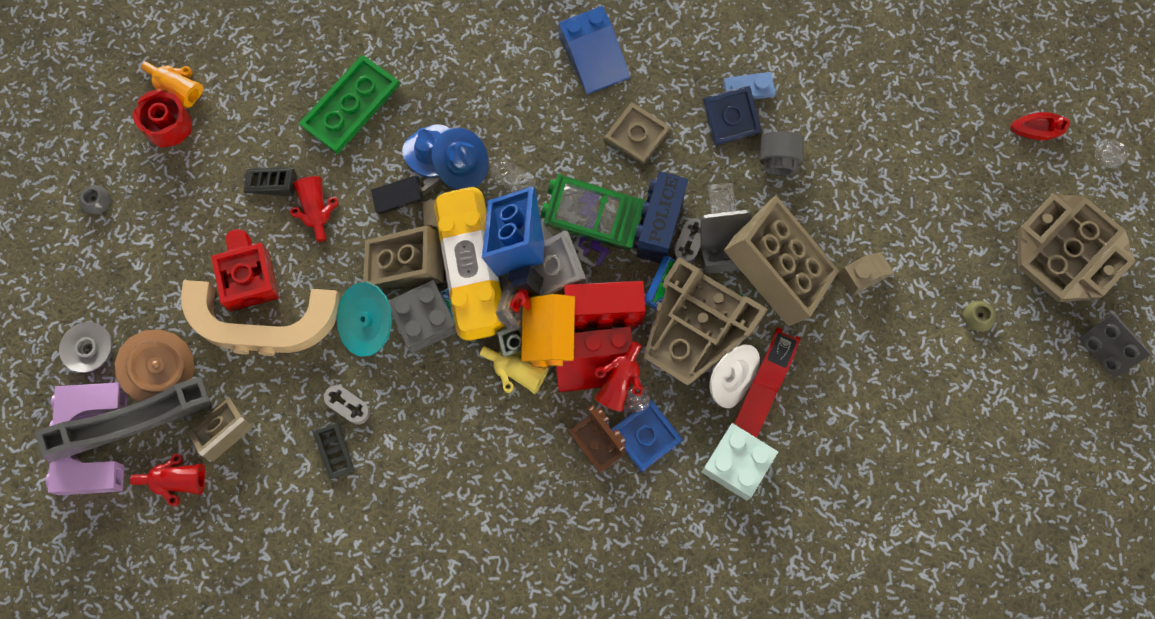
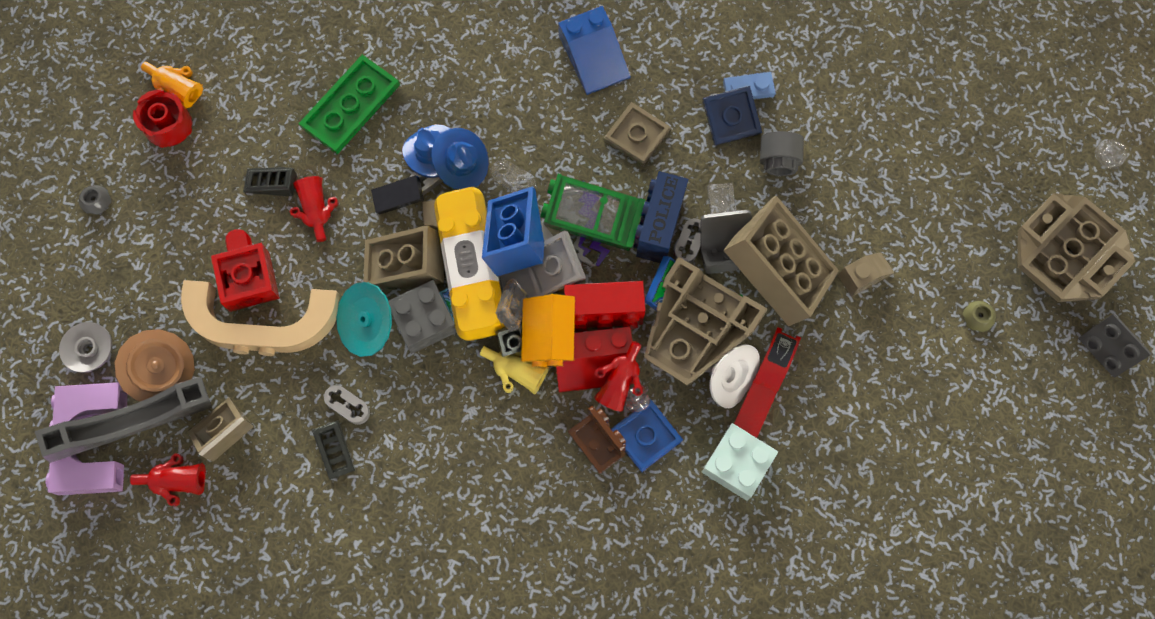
black piece [508,266,544,313] -> none
red arm [1010,112,1070,140] -> none

